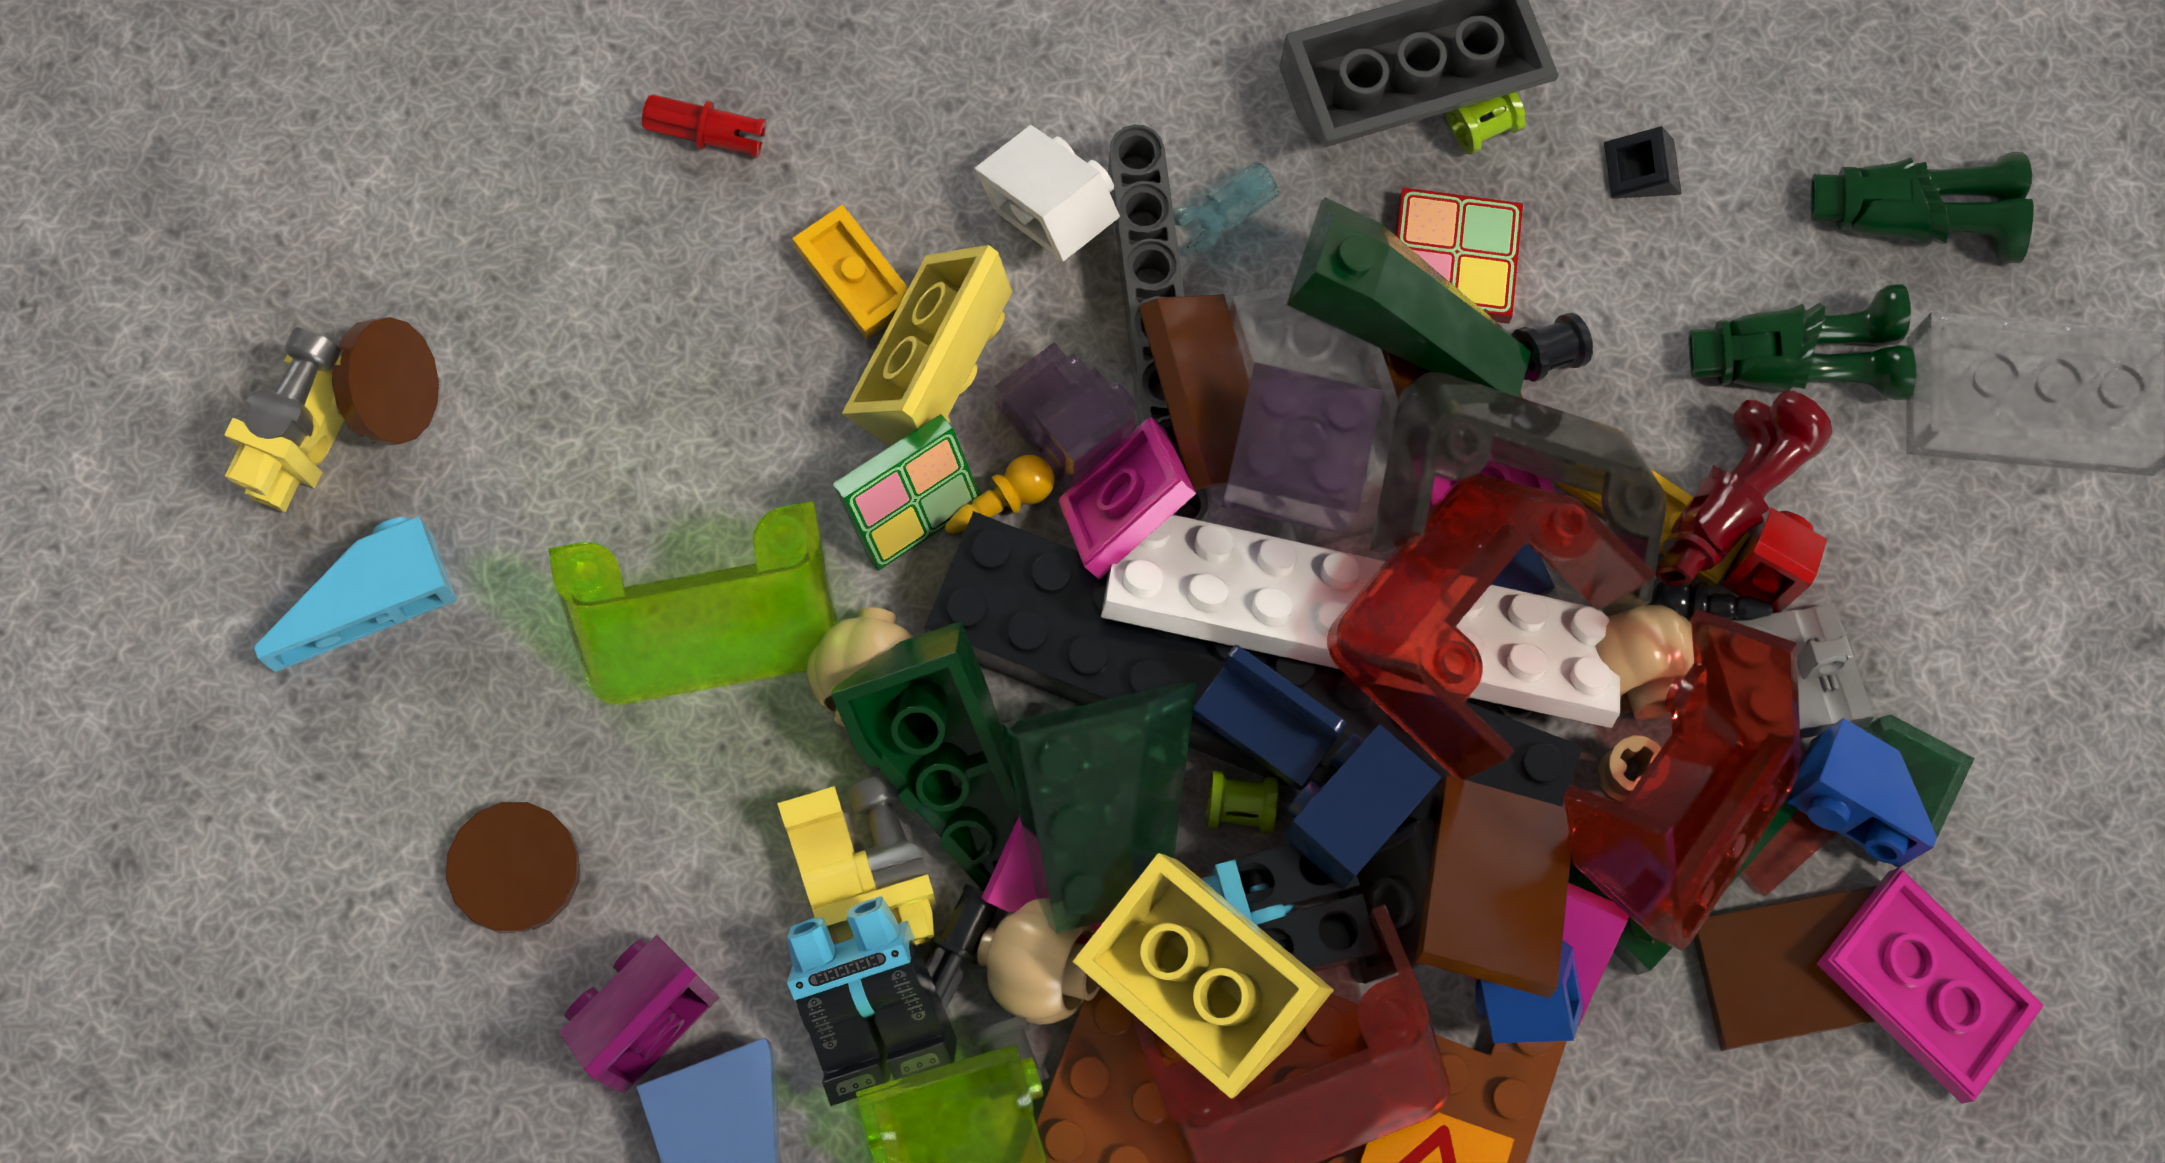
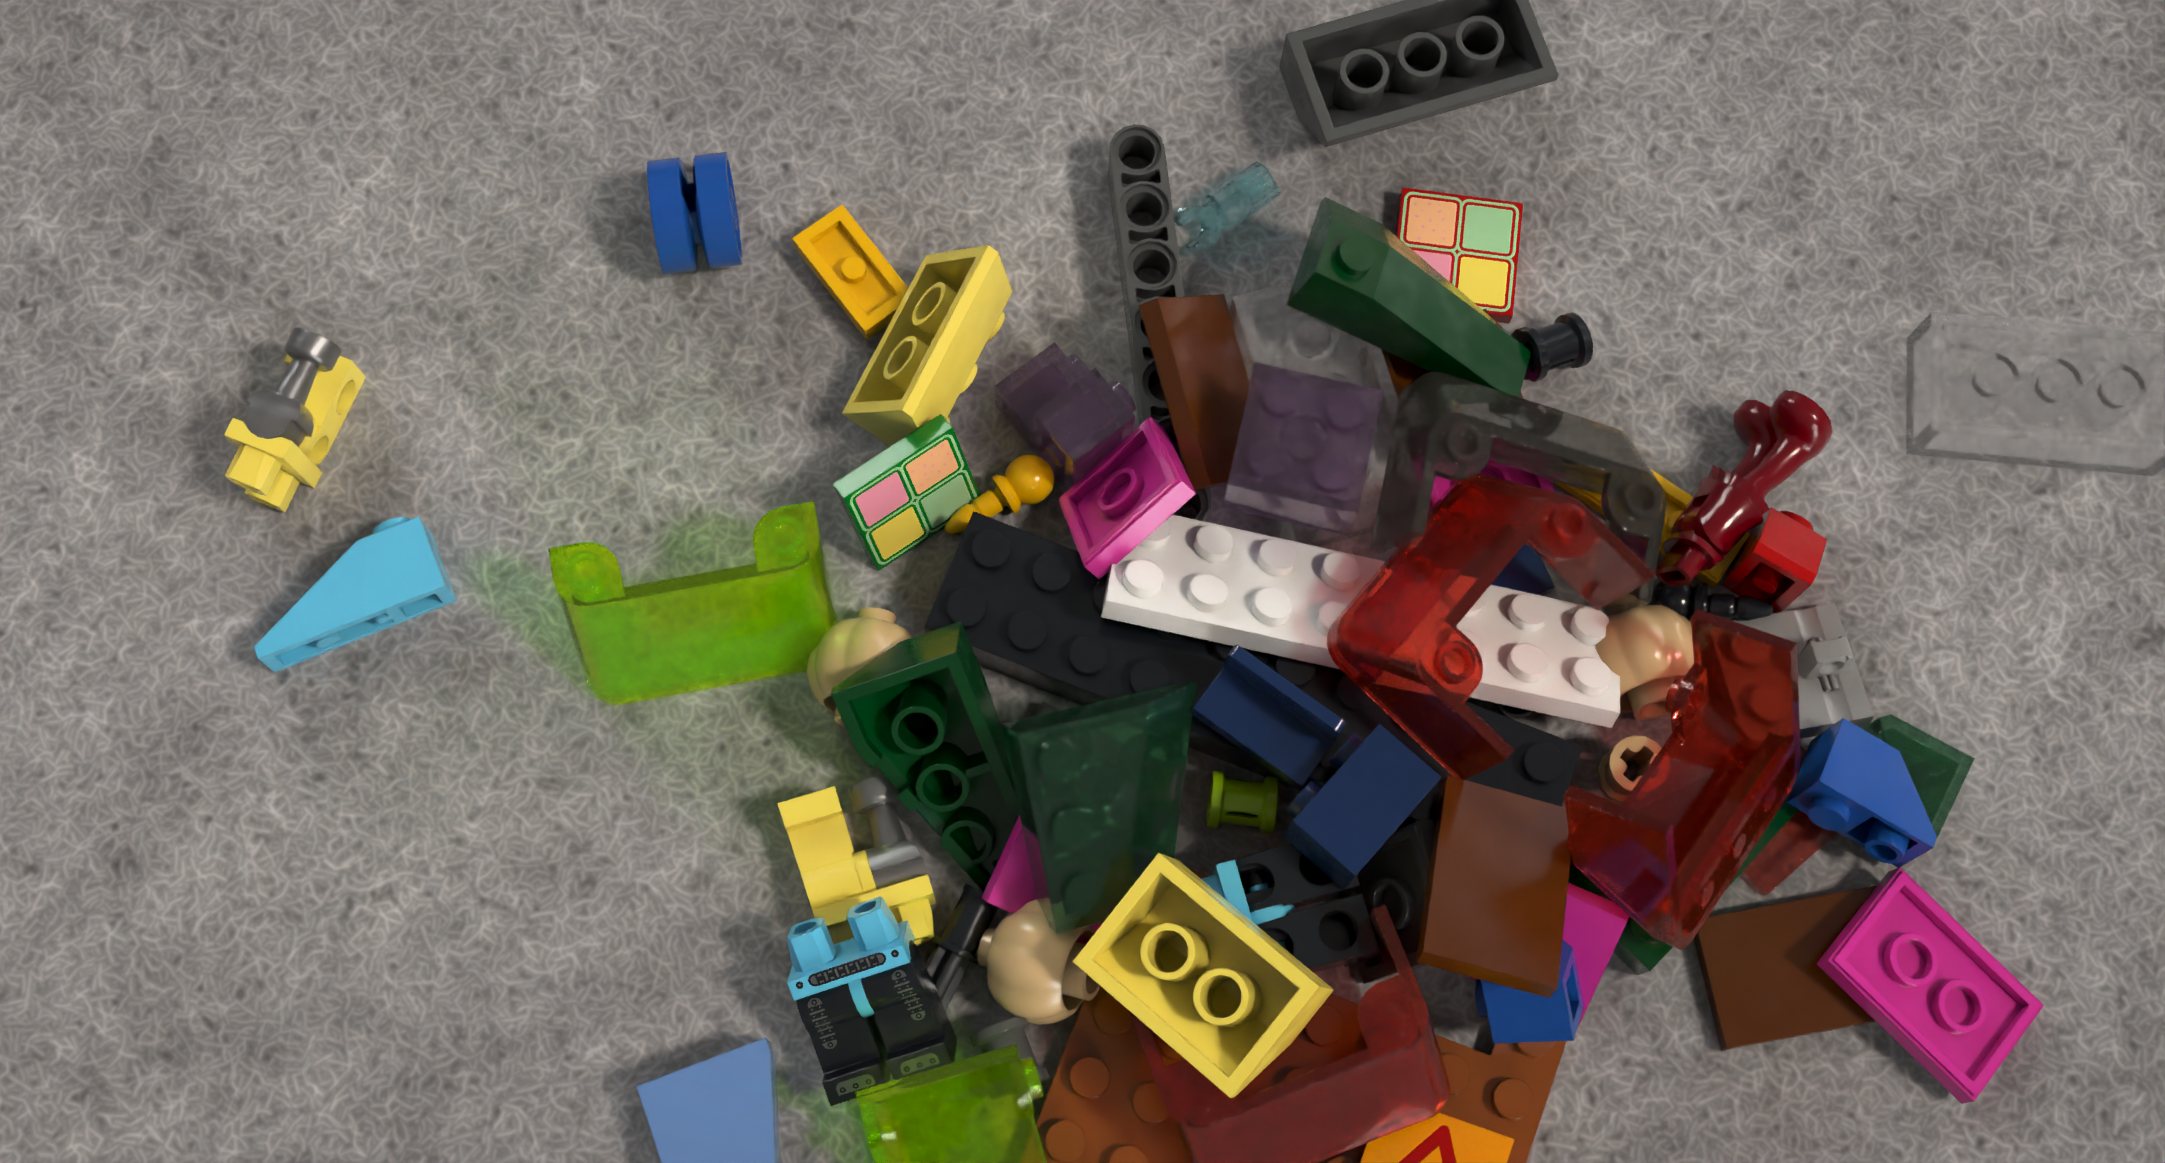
reddish brown tile [332,317,439,446] -> none
reddish brown tile [446,802,580,933] -> none
magenta slope [558,935,720,1094] -> none
red axle [642,94,766,158] -> none
white brick [974,125,1120,261] -> none
lime bush [1446,92,1526,155] -> none
black slope [1604,126,1682,199] -> none
dark green piece [1688,284,1917,400] -> none
dark green piece [1810,152,2034,263] -> none
none -> blue wheel [647,152,743,275]

